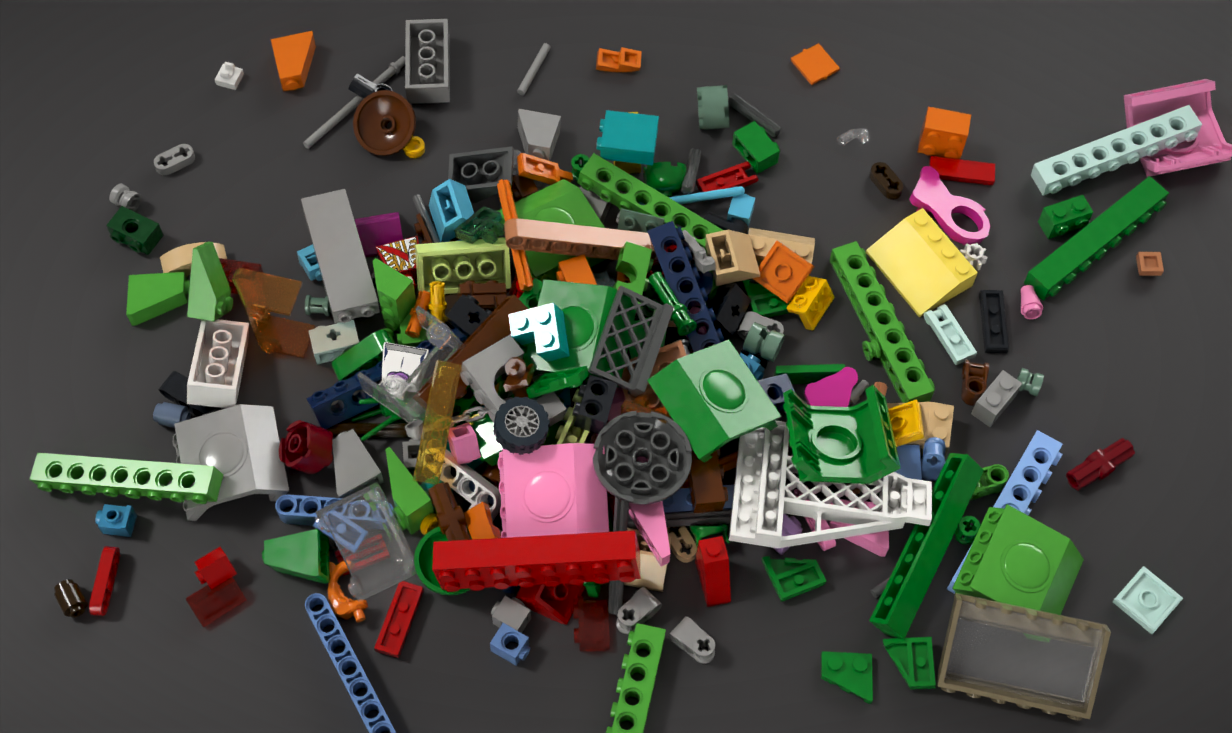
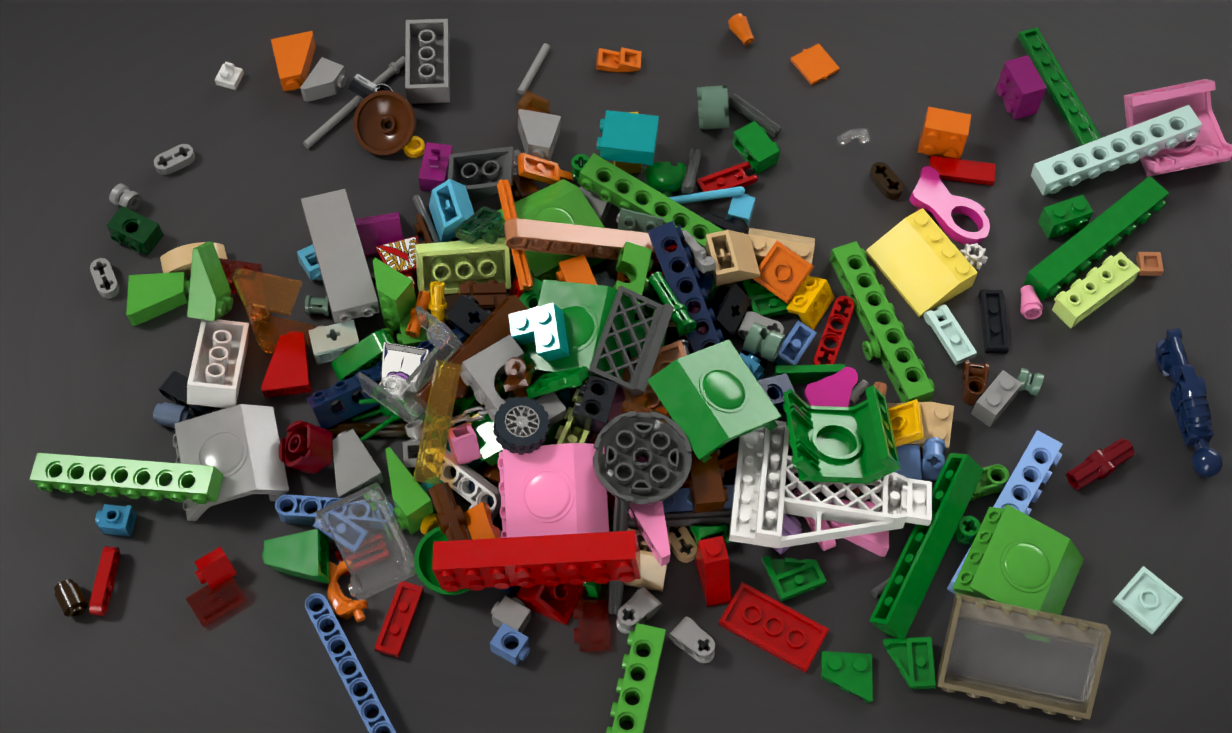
none -> light grey beam [90,258,120,299]
none -> red slope [261,331,312,398]
none -> light grey slope [300,57,347,102]
none -> magenta brick [418,142,453,192]
none -> clear orange panel [516,90,550,118]
none -> red tile [718,582,829,673]
none -> orange cone [728,13,755,45]
none -> medium blue brick [775,320,817,366]
none -> red beam [813,296,855,365]
none -> magenta brick [996,55,1047,120]
none -> green tile [1017,27,1101,160]
none -> yellowish green brick [1052,252,1140,328]
none -> dark blue arm [1155,328,1223,477]

